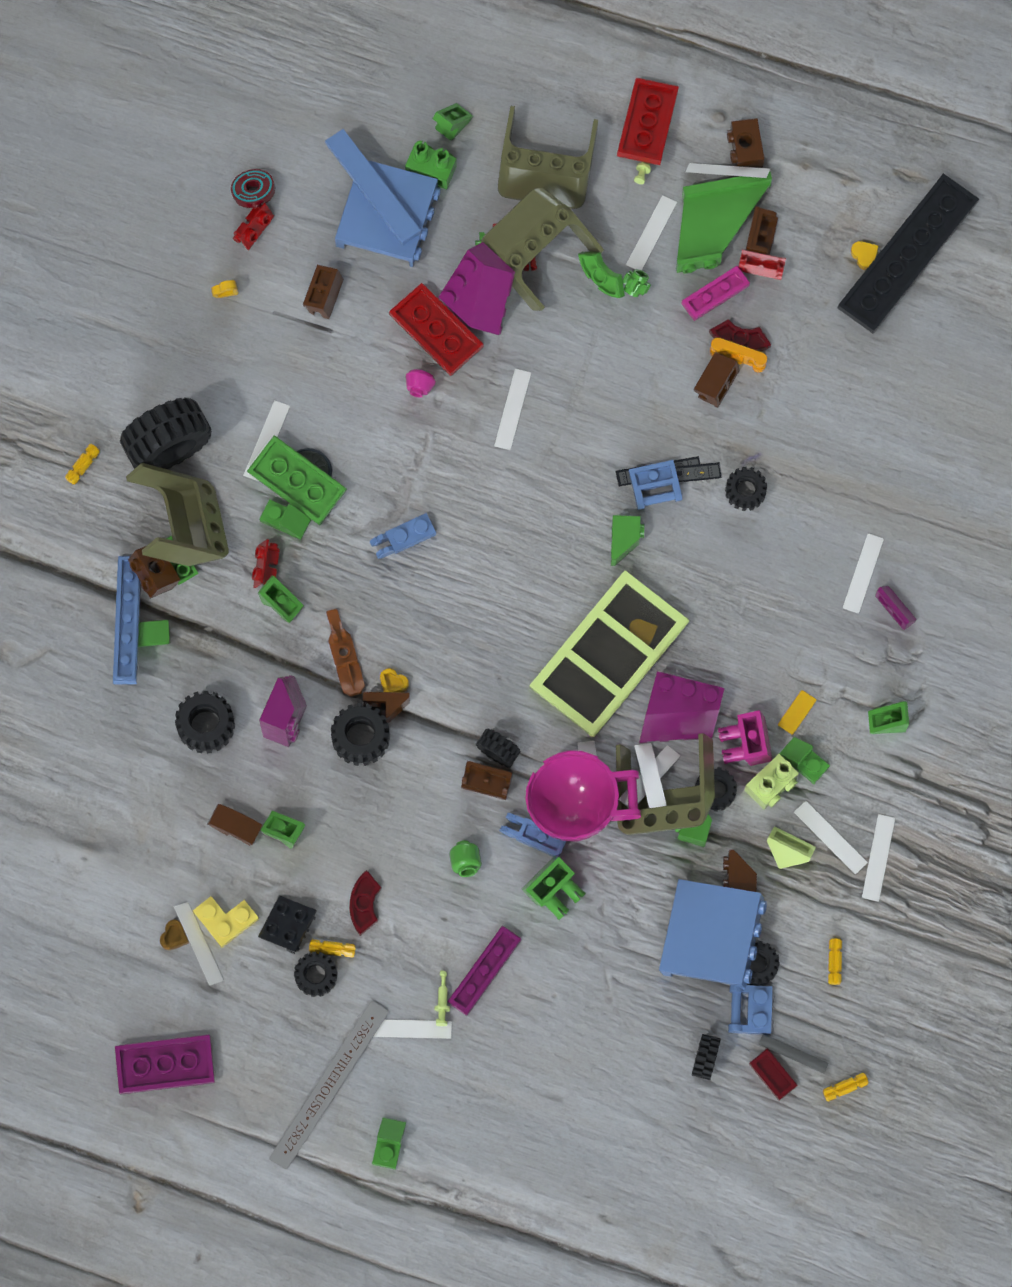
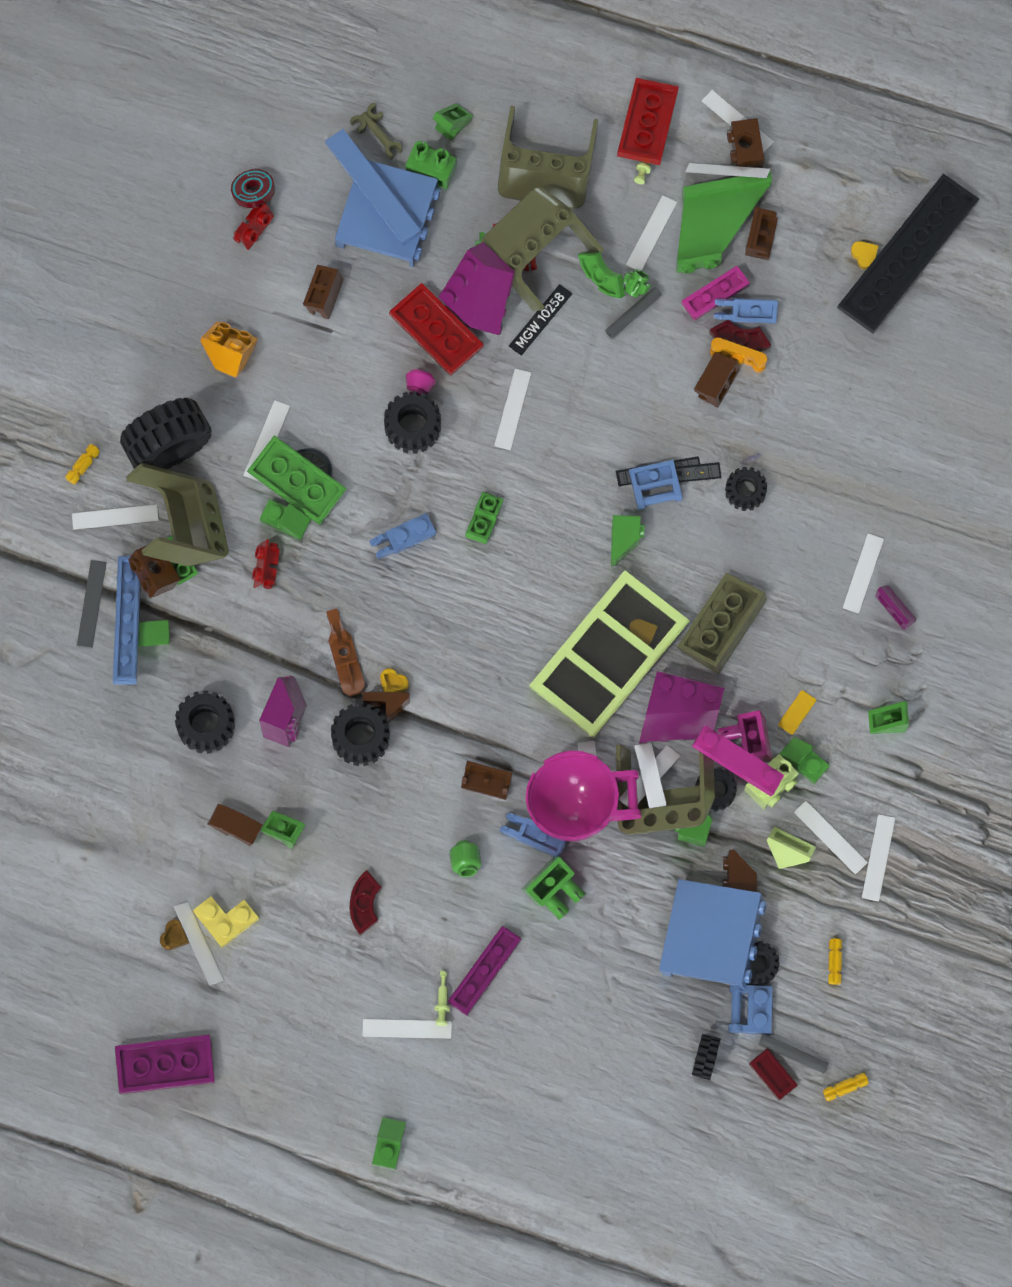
yellow tile [211,280,239,298] -> none
bright green slope [258,575,304,623] -> none
black hinge [258,895,317,954] -> none
light grey sticker [269,1001,388,1169] -> none
black tyre [294,952,337,997] -> none
yellow axle [309,939,356,958] -> none
black tyre [476,728,521,768] -> none
red hinge [738,249,786,280] -> none
none -> white sticker [72,504,159,530]
none -> dark grey sticker [77,560,107,648]
none -> light orange slope [200,321,258,378]
none -> olive bar [350,103,402,160]
none -> black tyre [384,391,441,454]
none -> bright green slope [465,491,504,545]
none -> black sticker [509,284,572,356]
none -> dark grey piece [605,287,662,338]
none -> olive slope [677,573,767,674]
none -> dark pink plate [692,725,784,796]
none -> white sticker [702,90,774,153]
none -> medium blue hinge [714,298,778,323]

